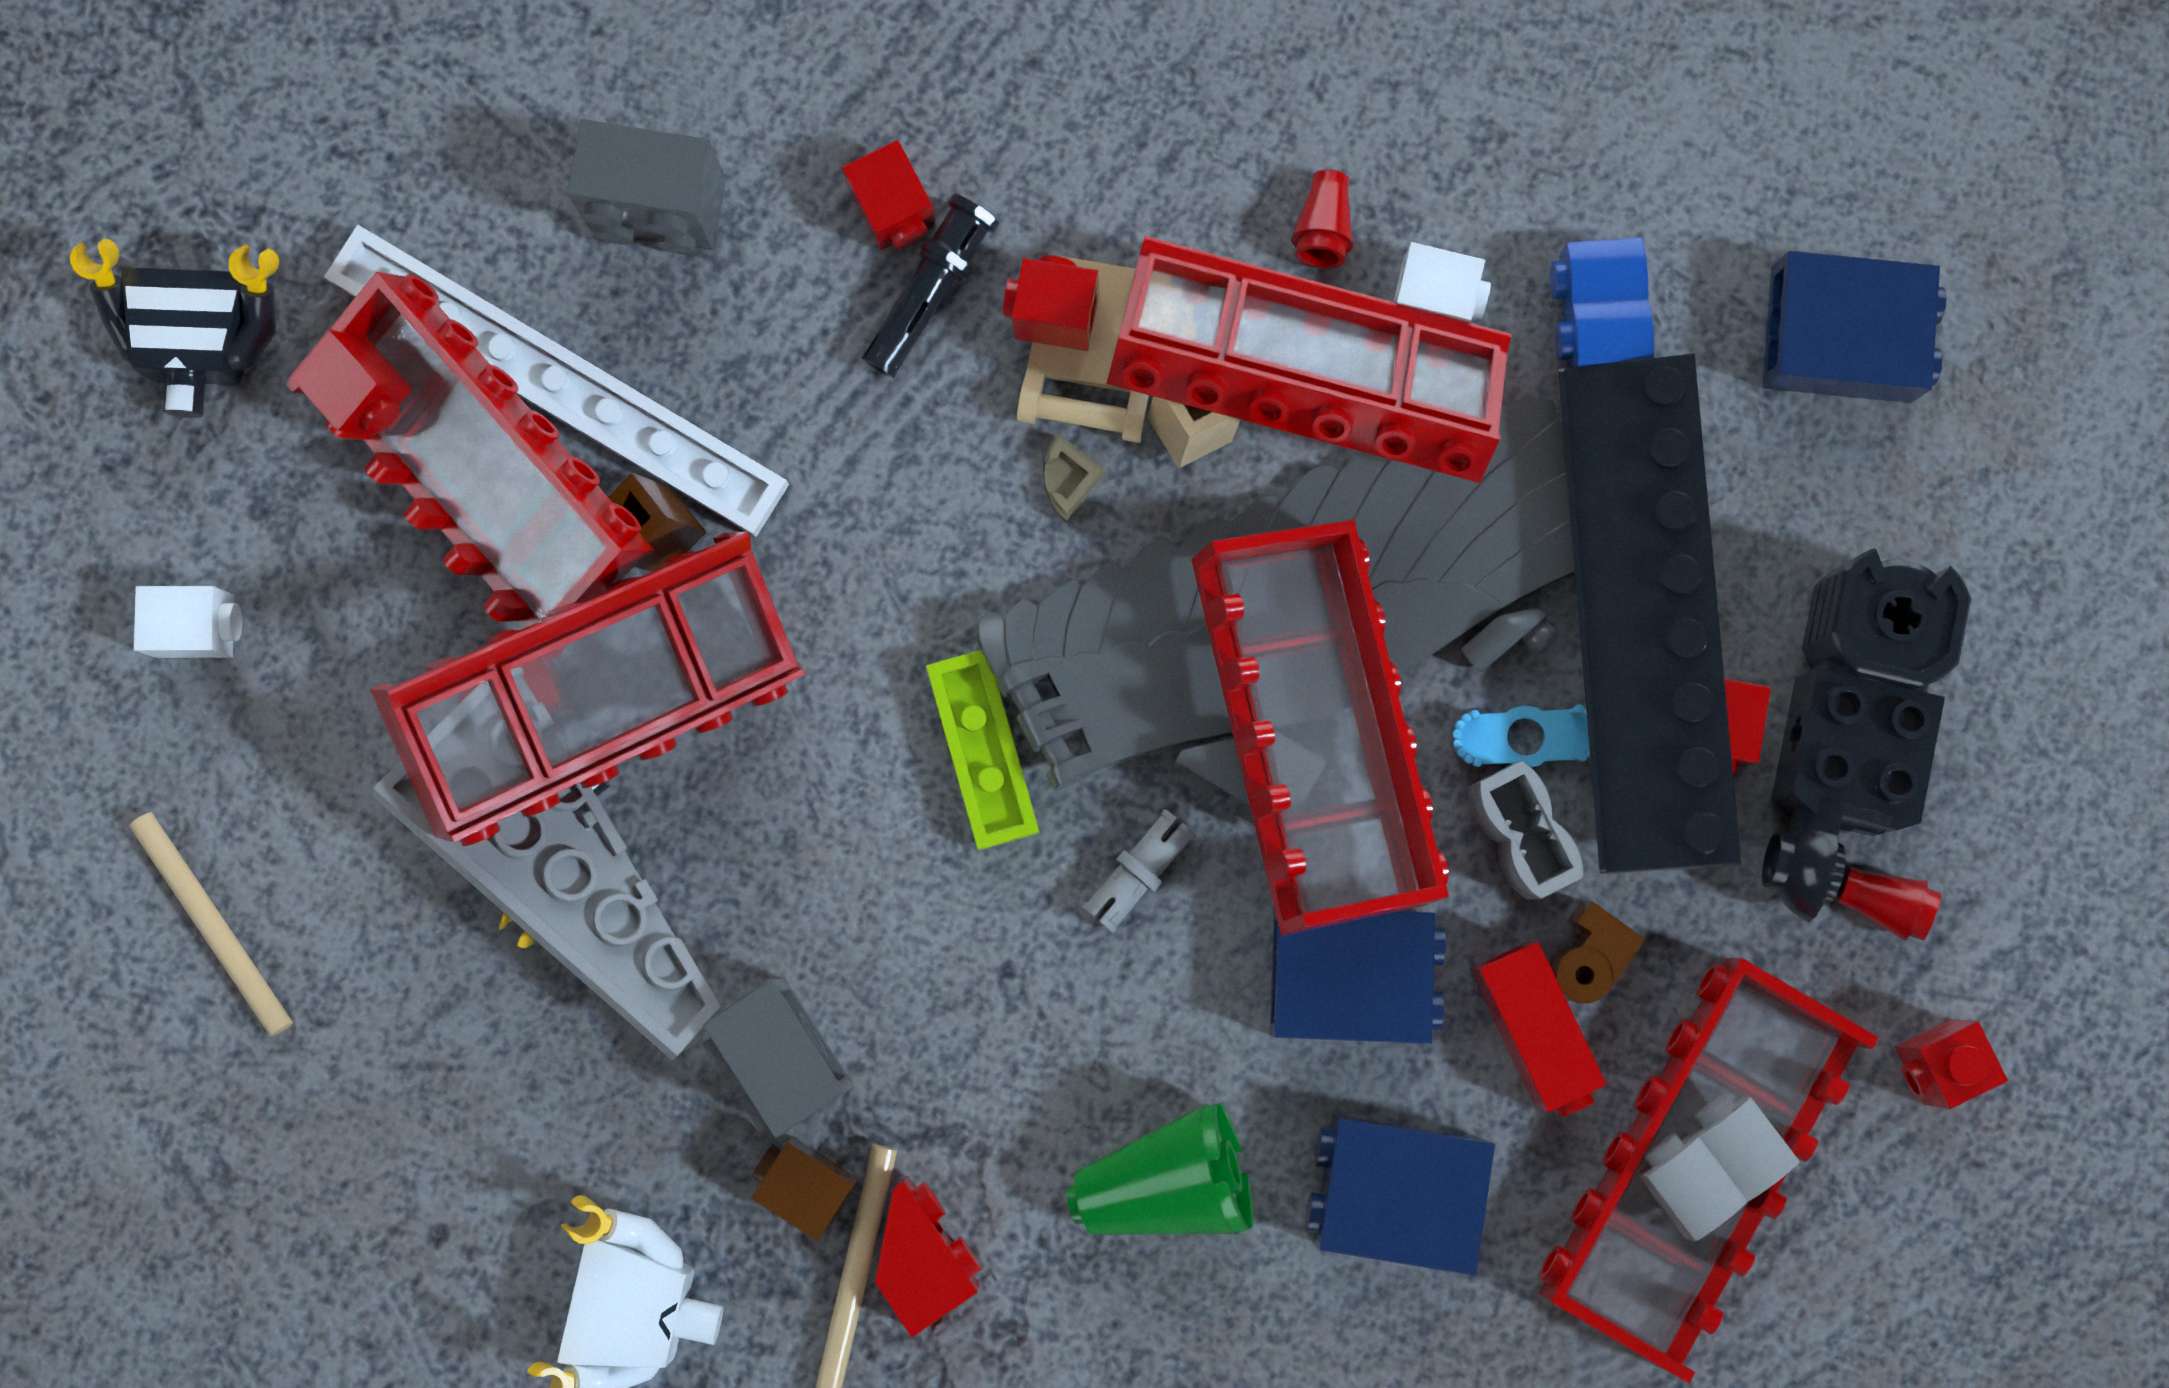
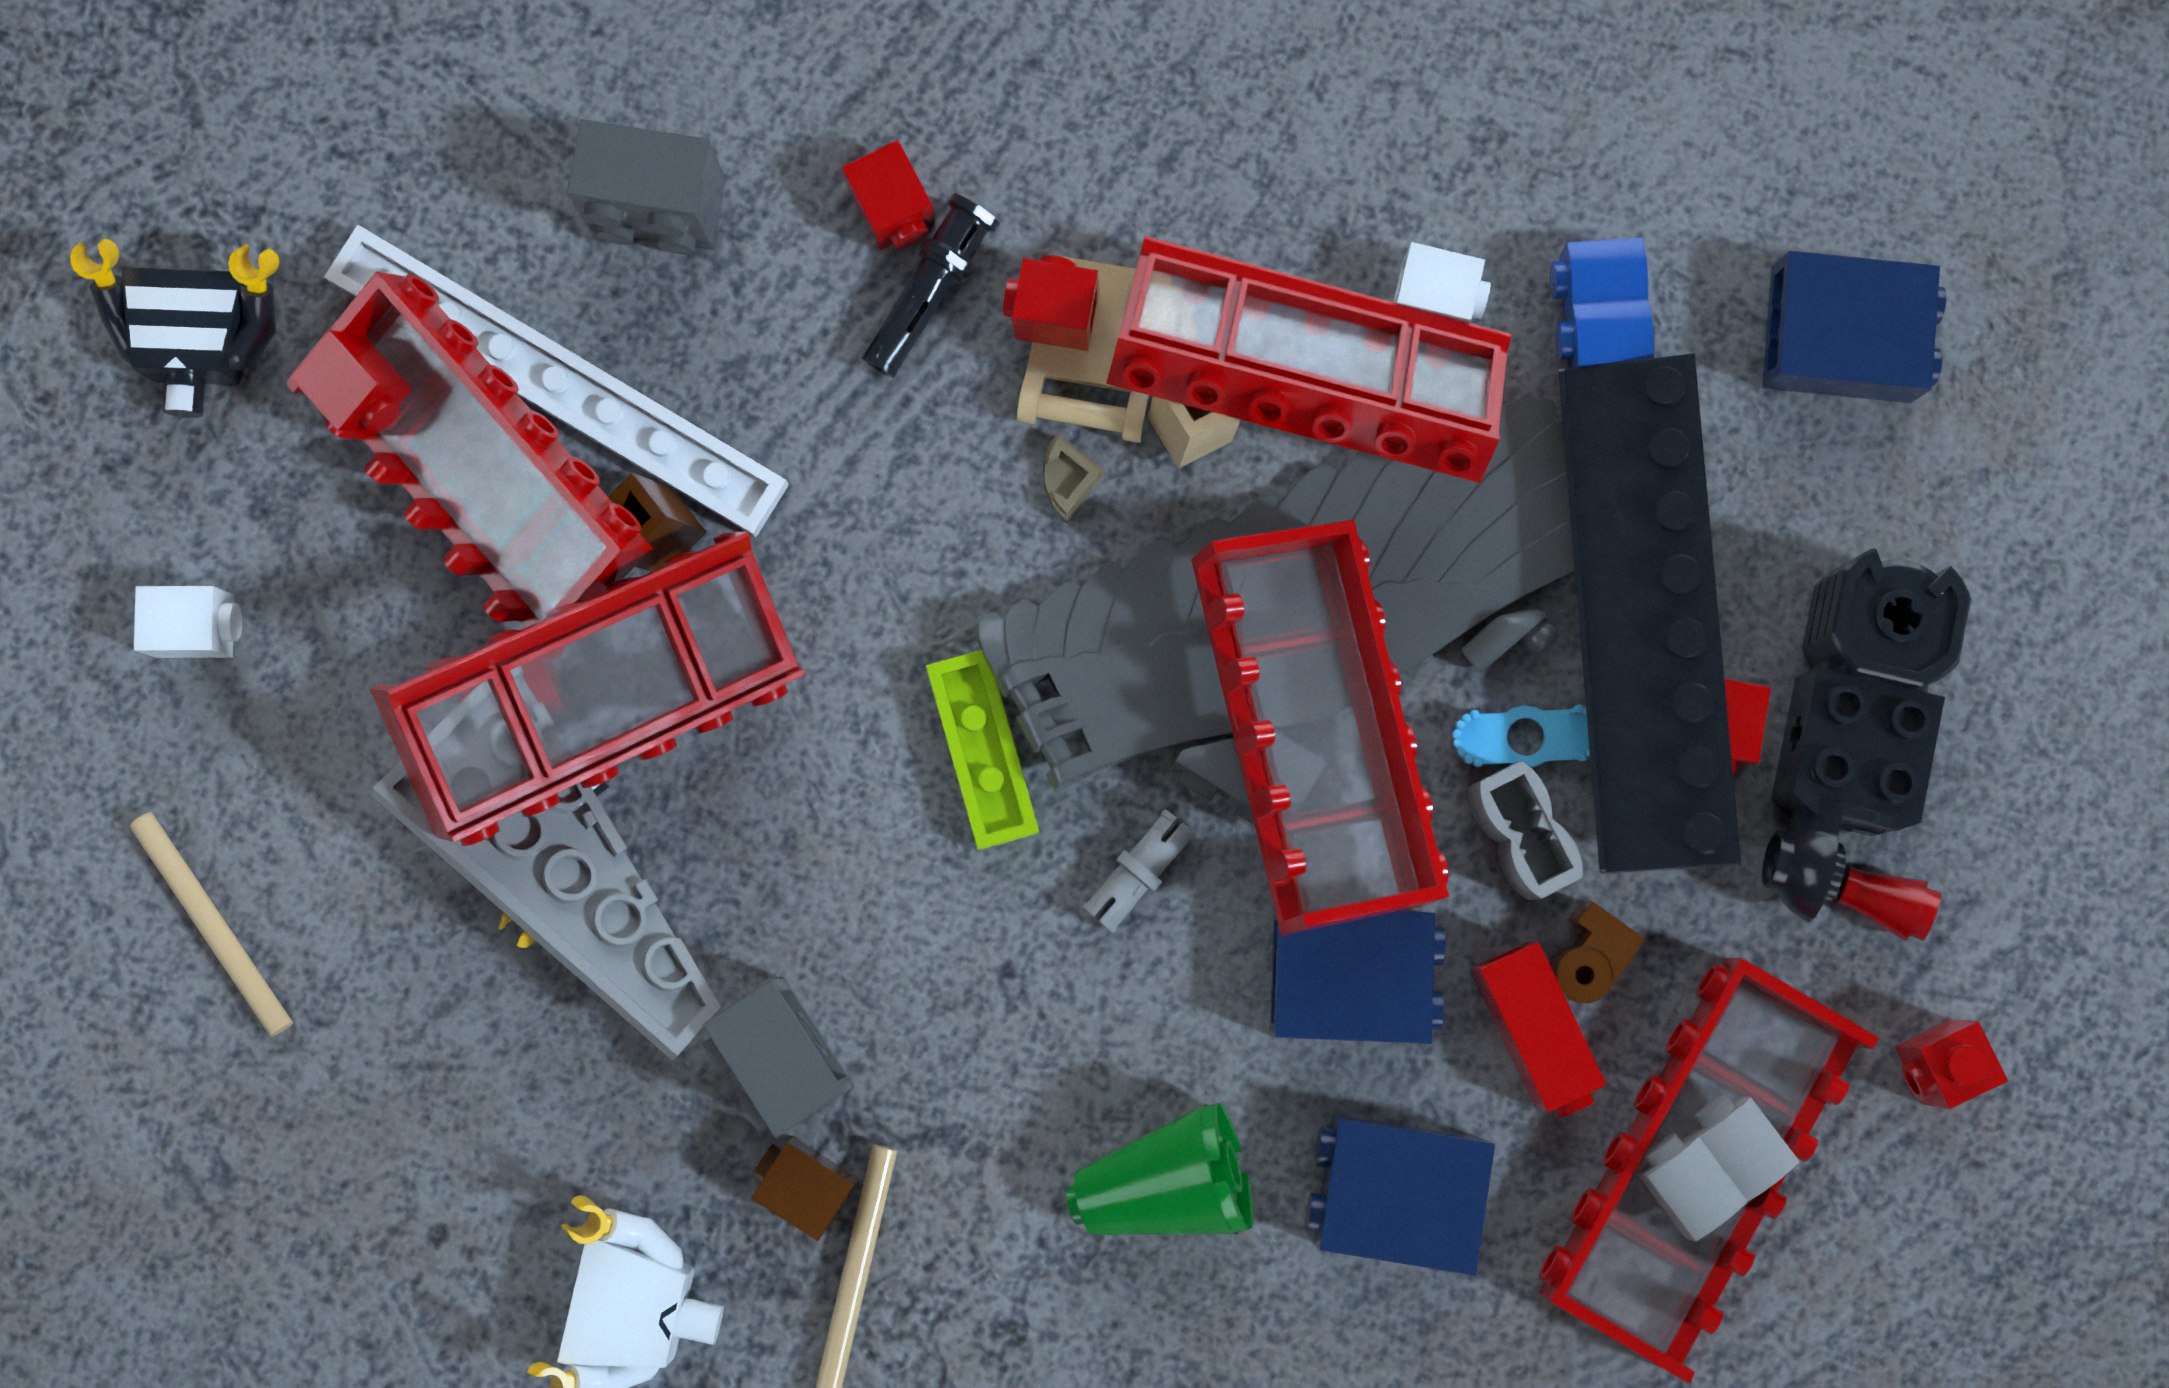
red slope [875,1176,982,1338] -> none
red cone [1291,169,1353,269] -> none

